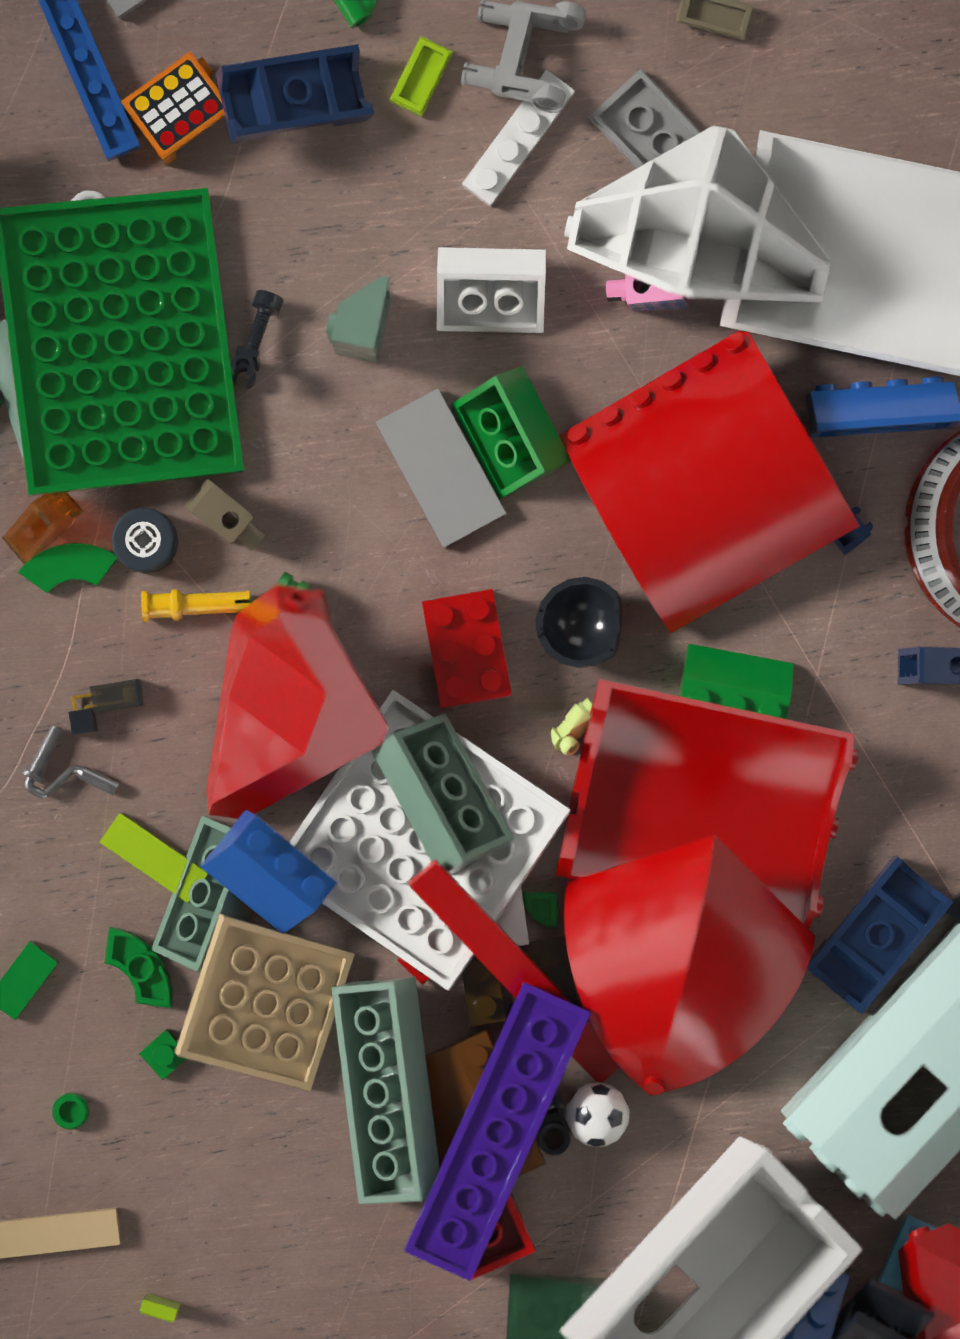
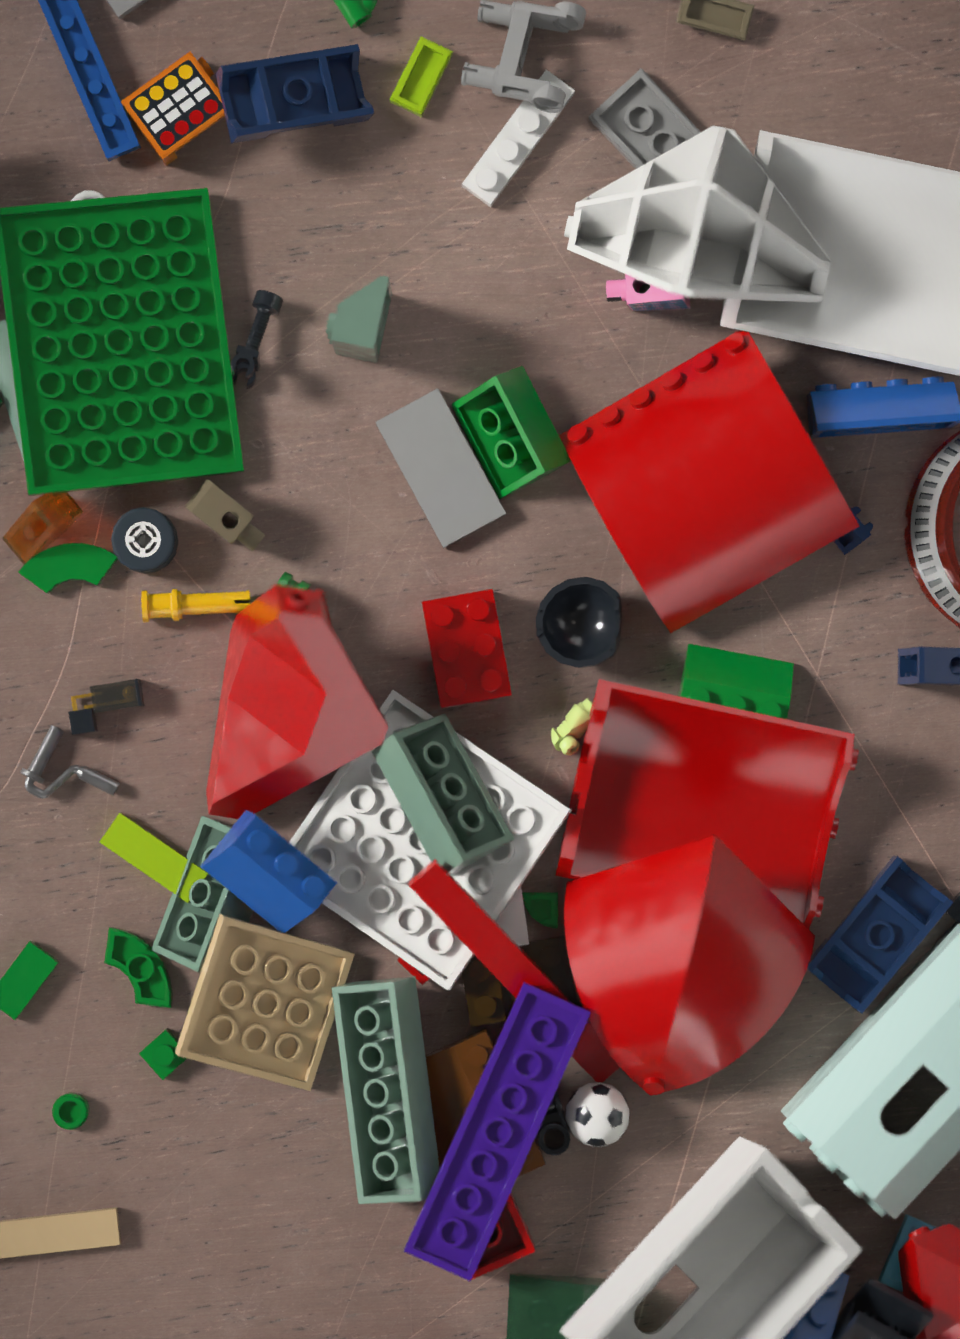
lime tile [140,1293,181,1323] -> none
white slope [437,247,546,333] -> none

